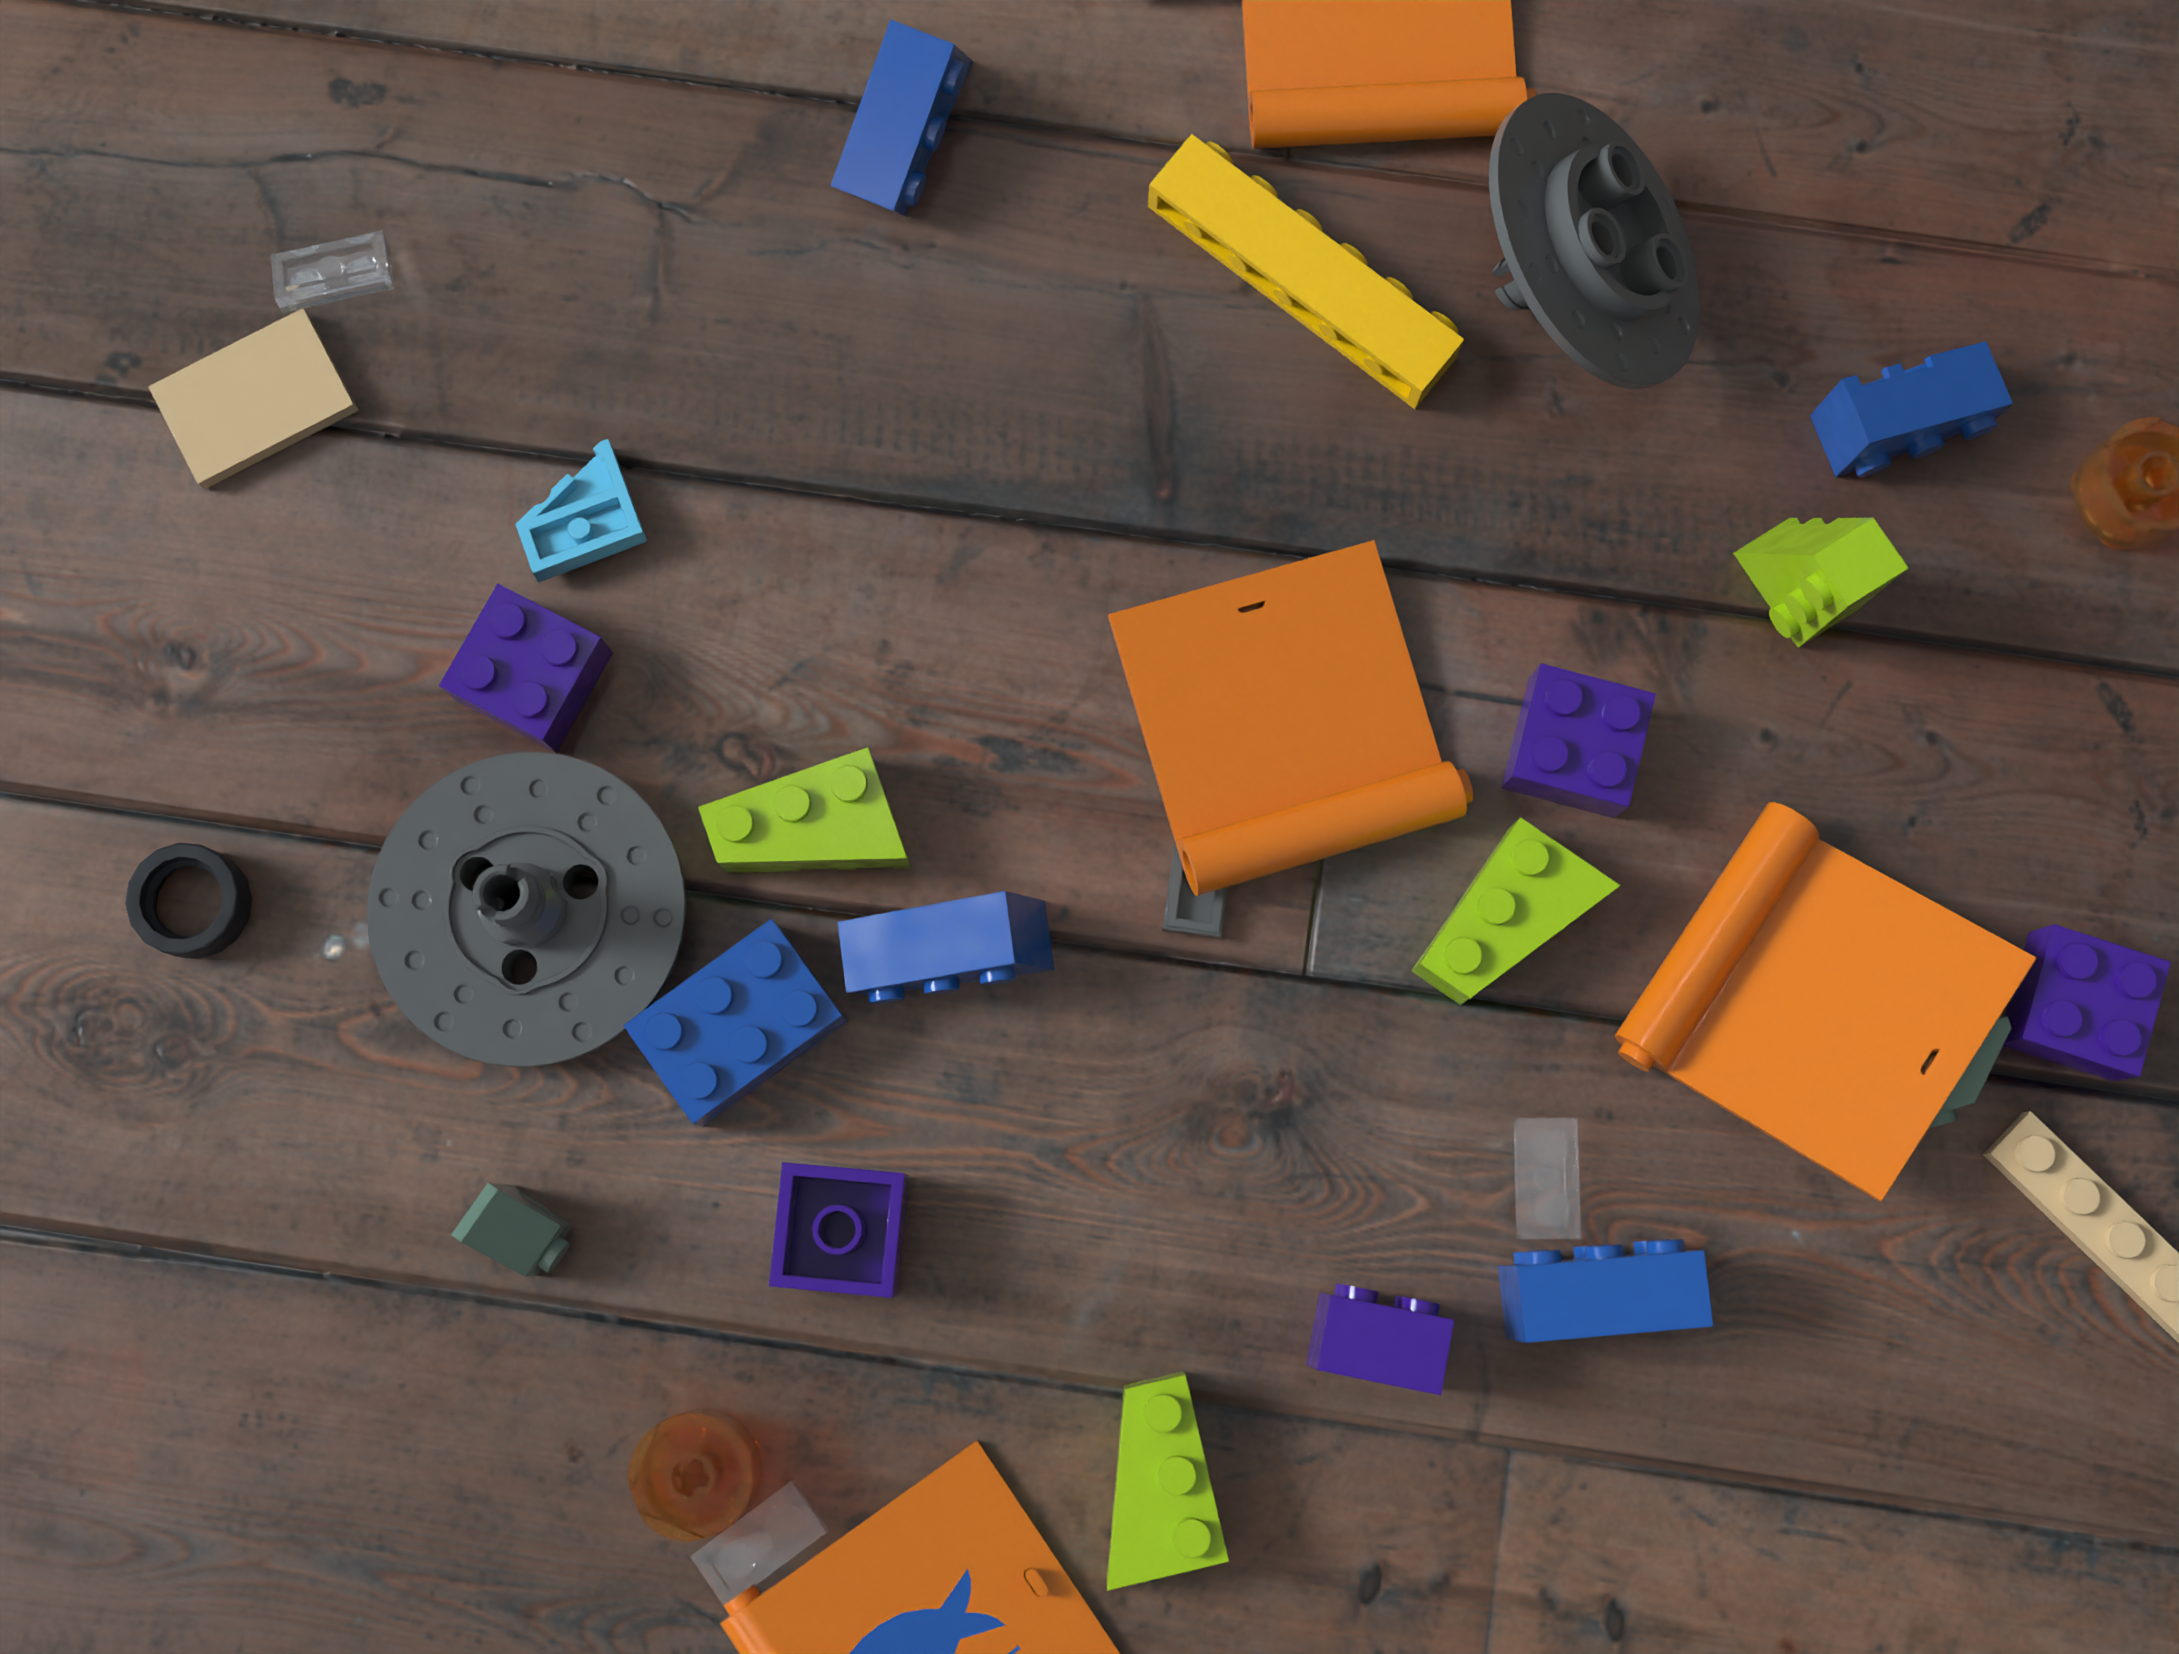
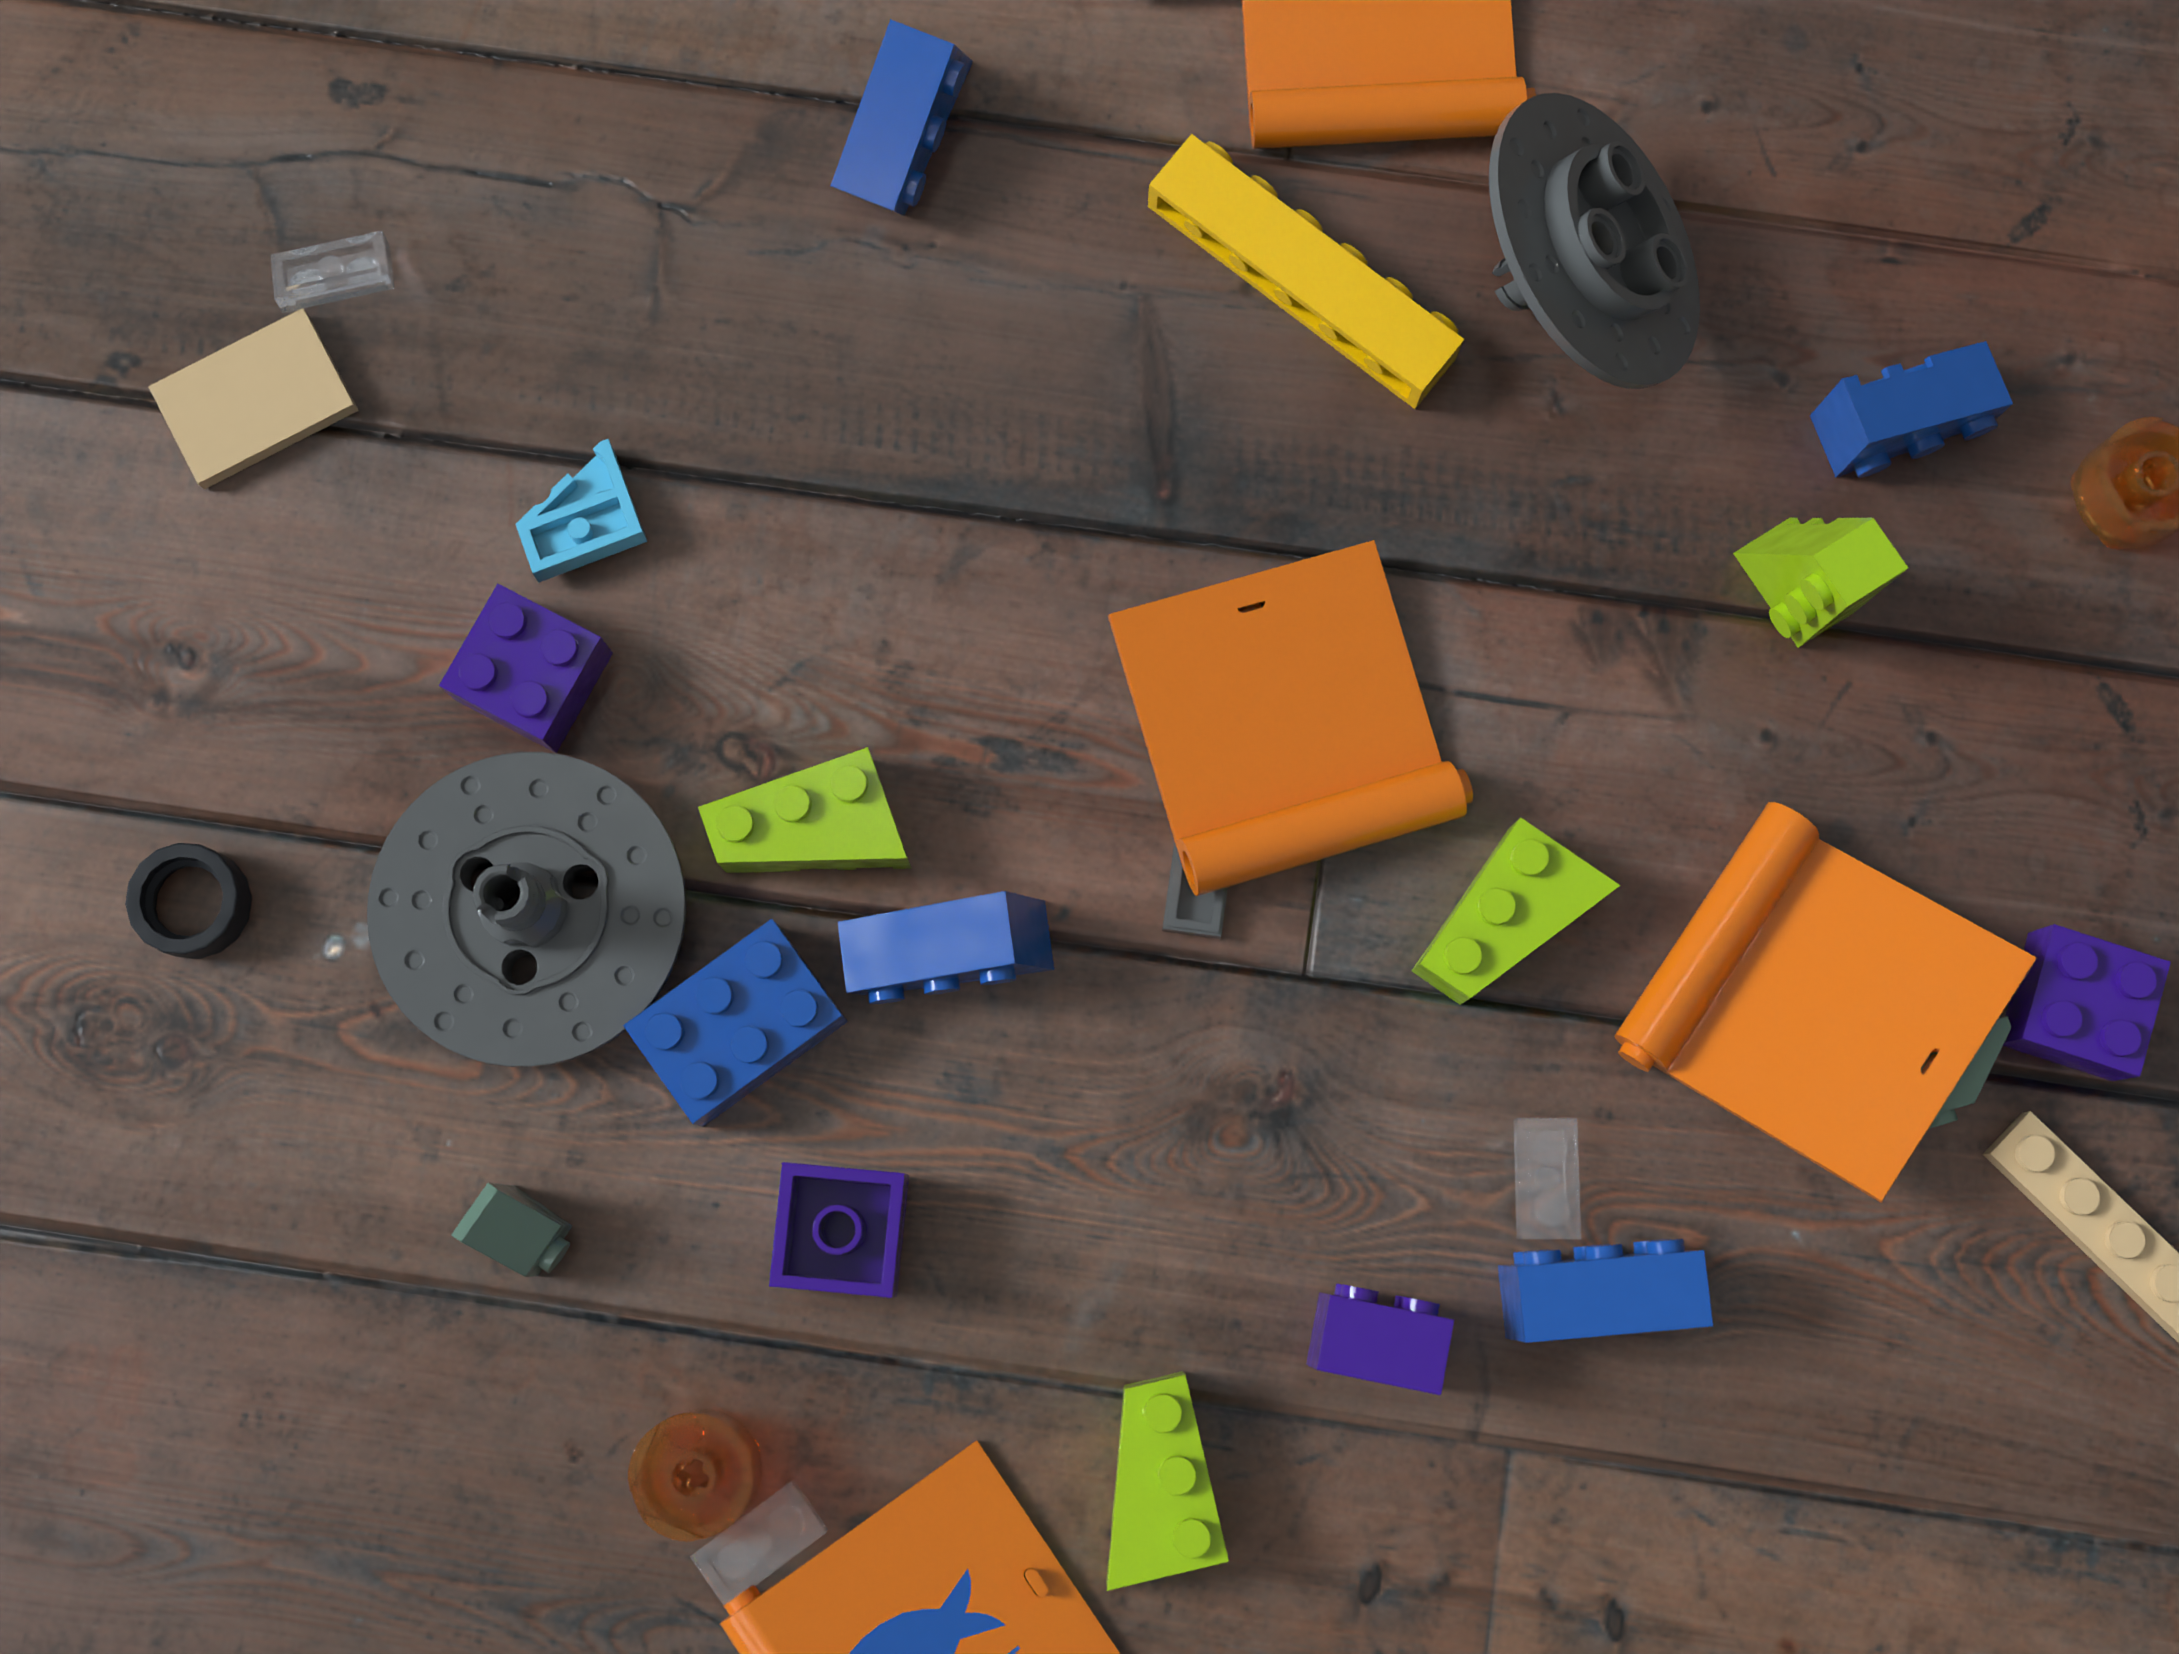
dark purple brick [1501,663,1656,818] -> none

